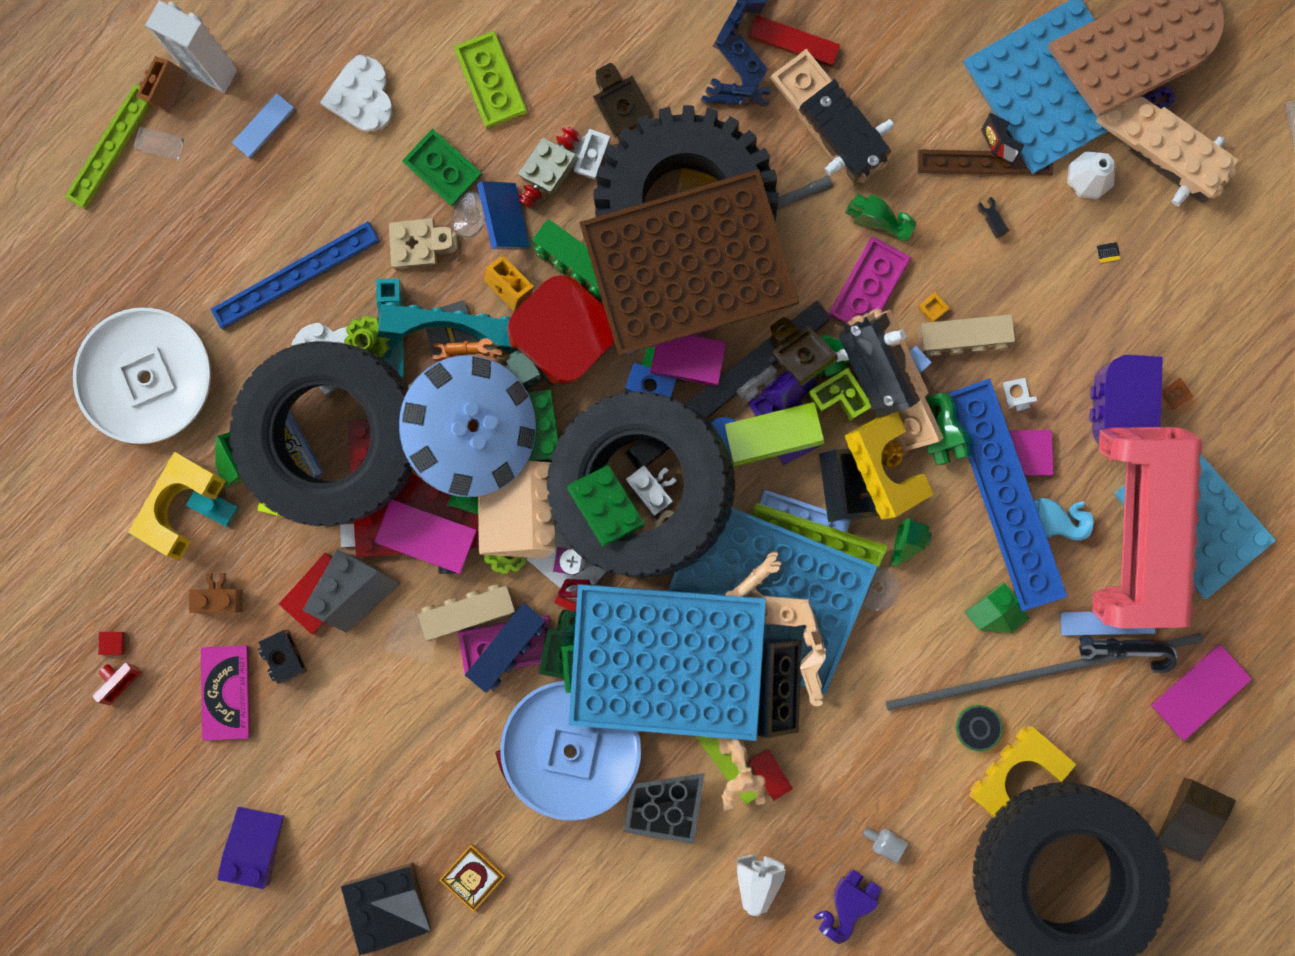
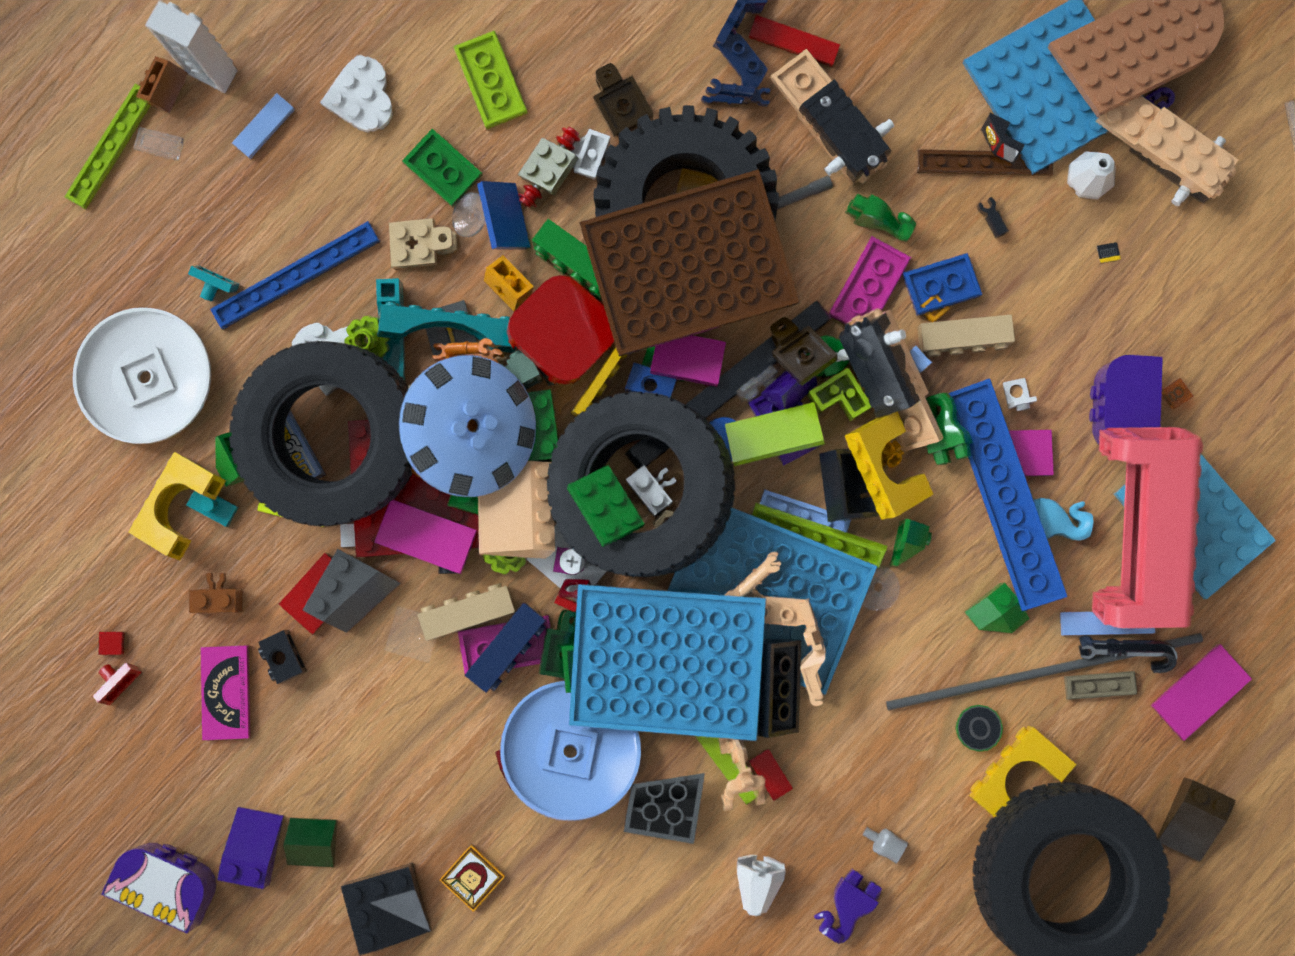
none -> brick [101,843,216,933]
none -> teal tile [188,265,240,301]
none -> dark green slope [283,817,337,867]
none -> yellow plate [571,346,628,417]
none -> blue tile [902,253,982,316]
none -> dark tan tile [1064,671,1137,700]

